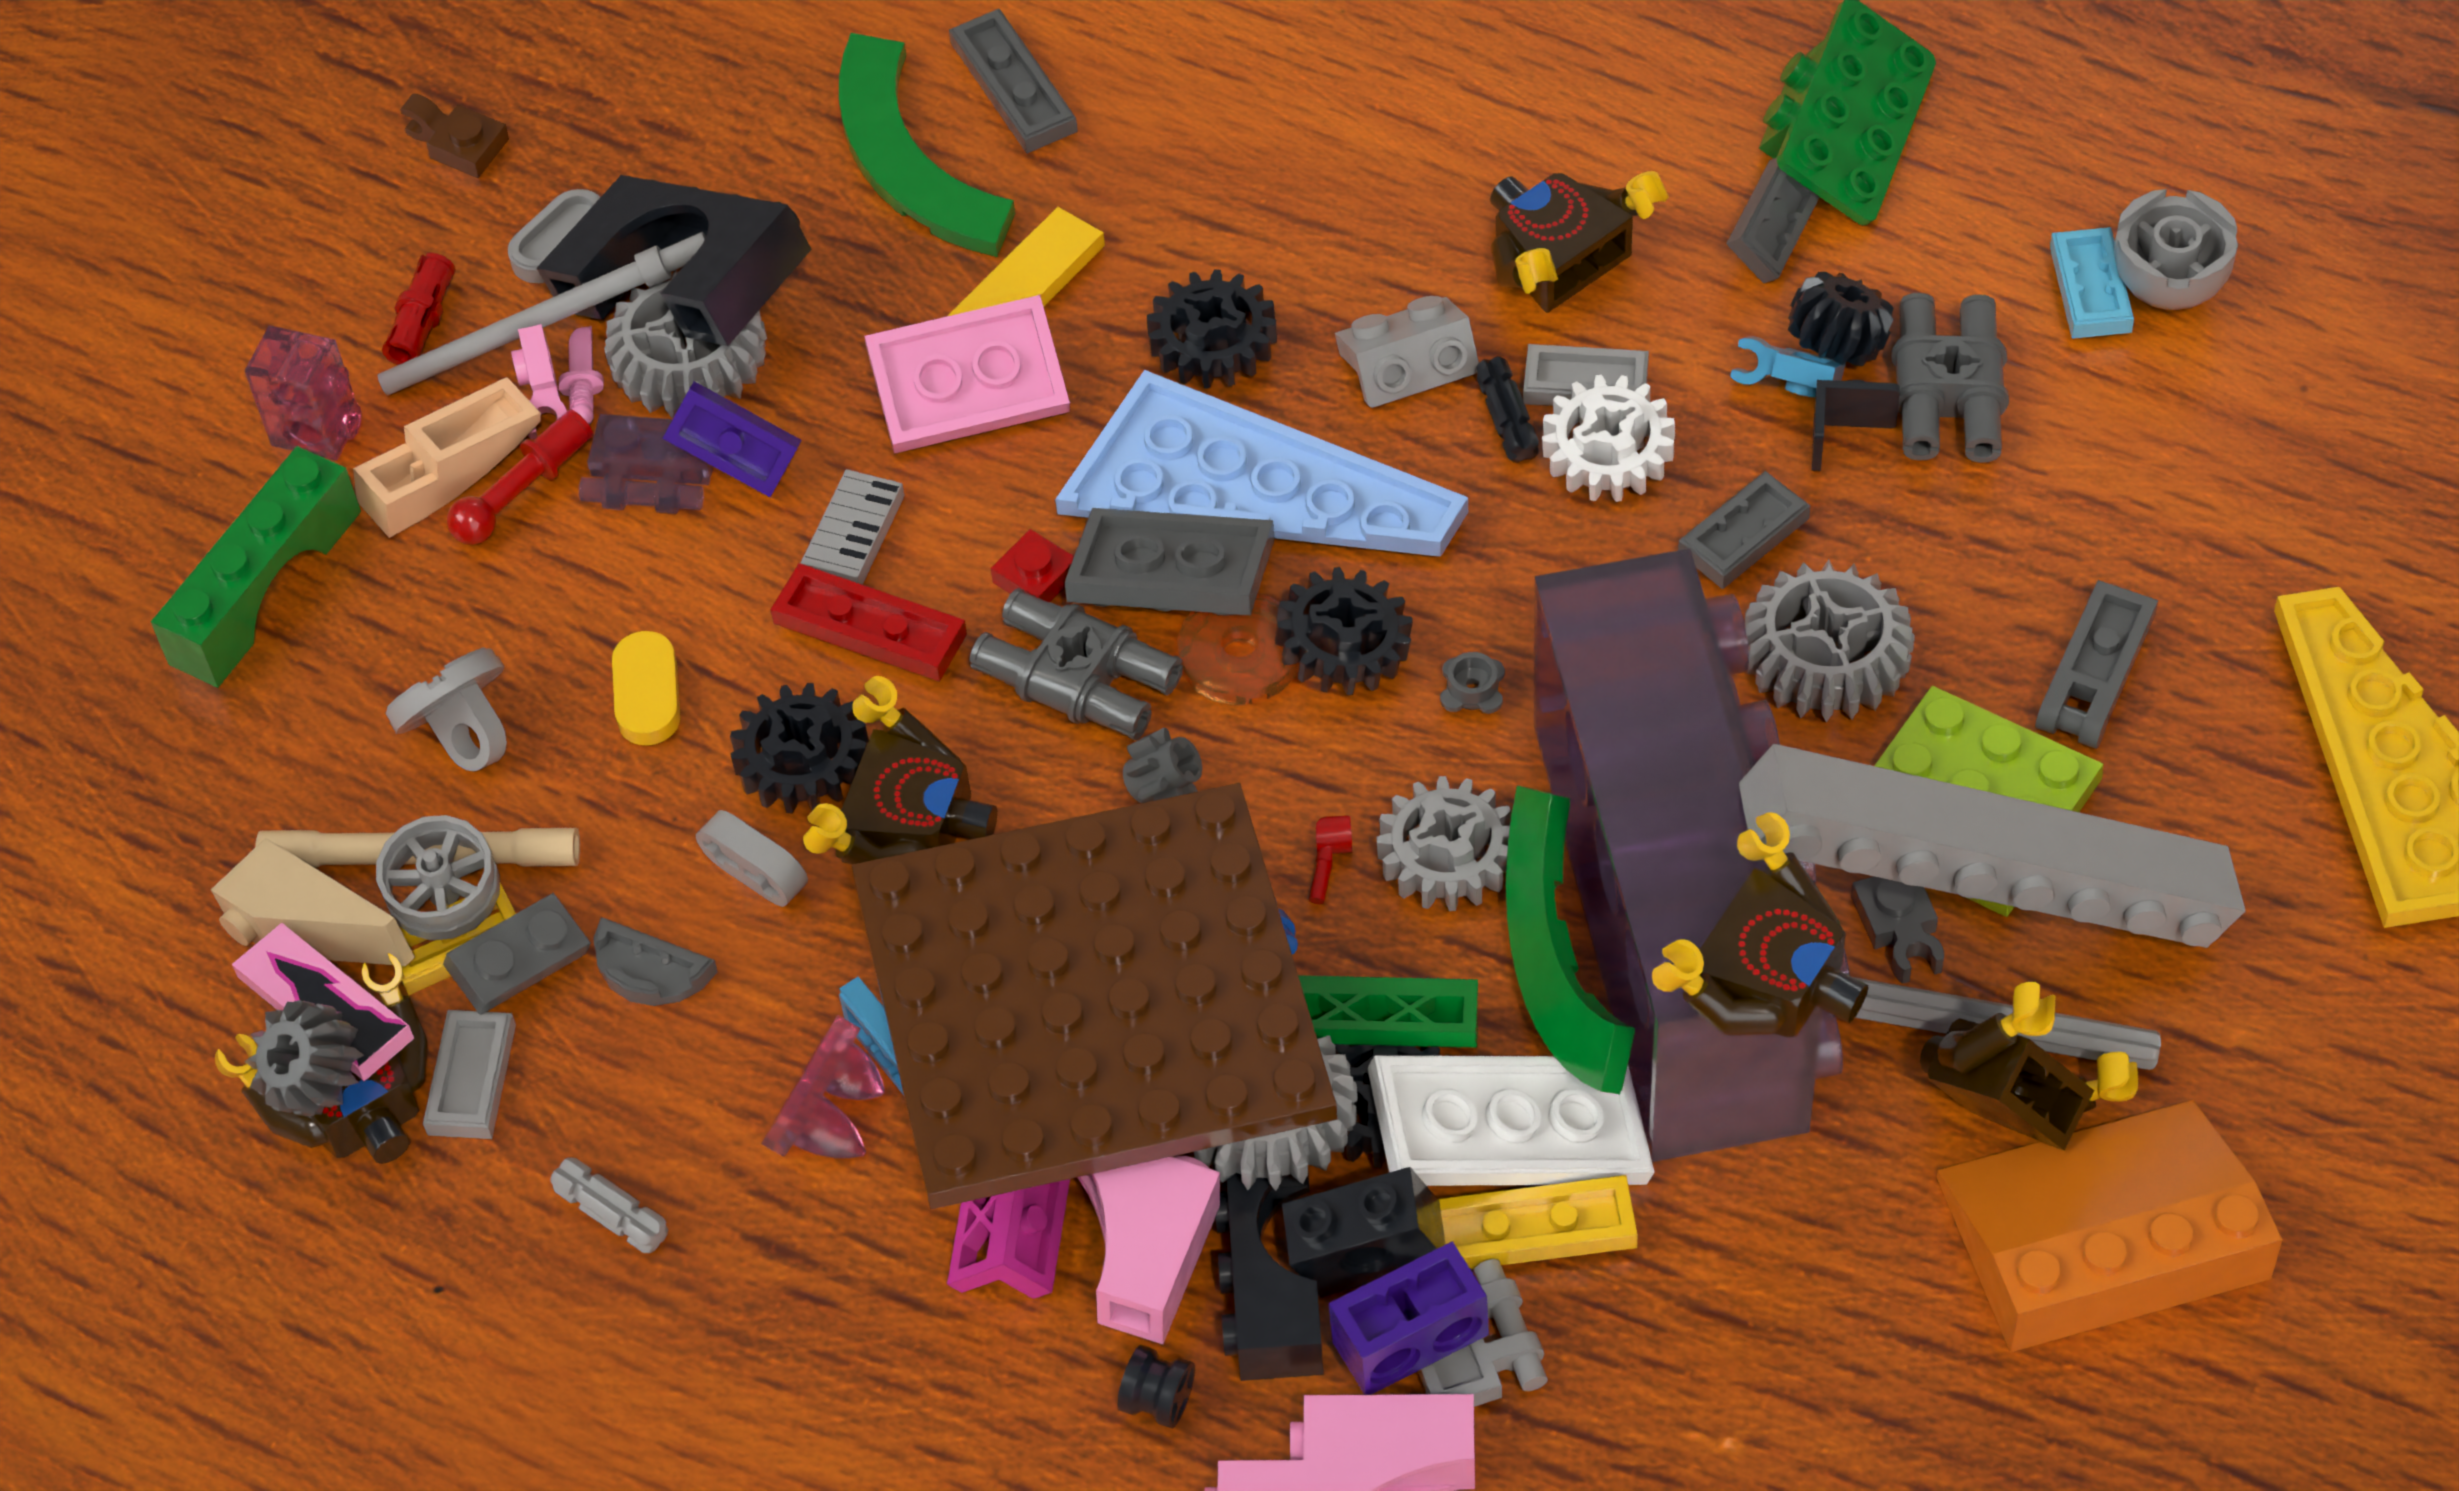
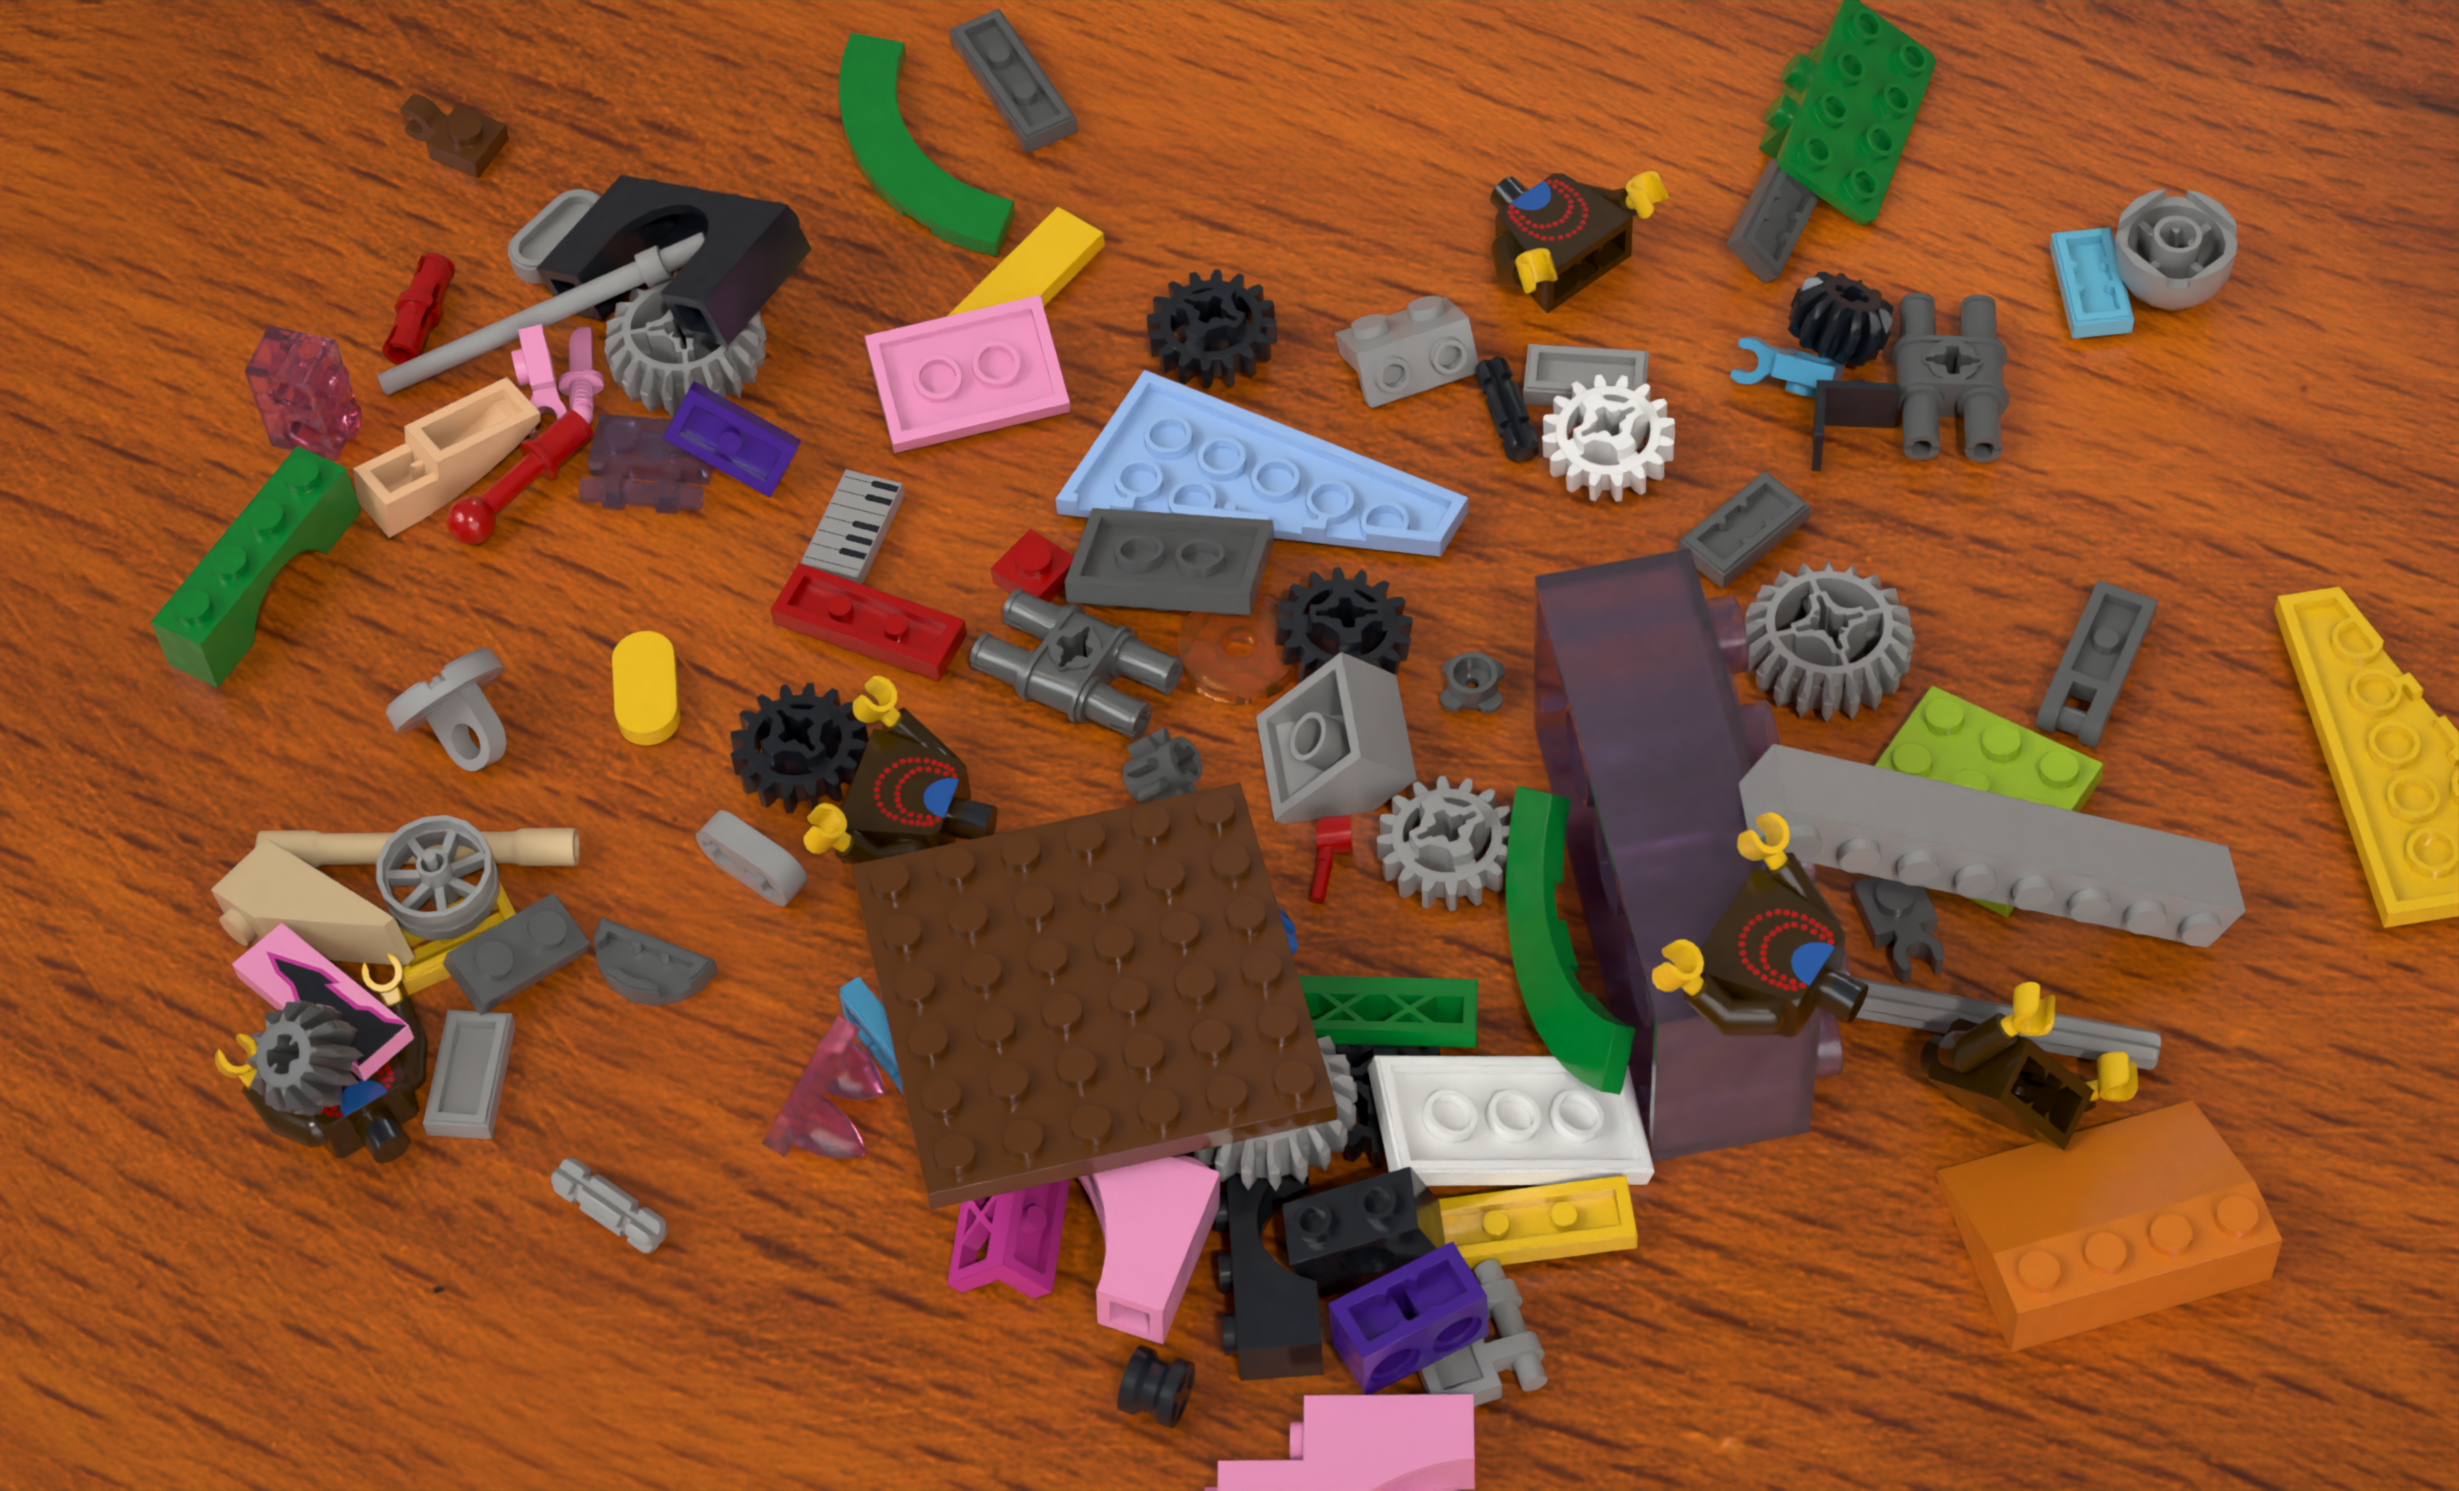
none -> light grey slope [1256,652,1417,824]

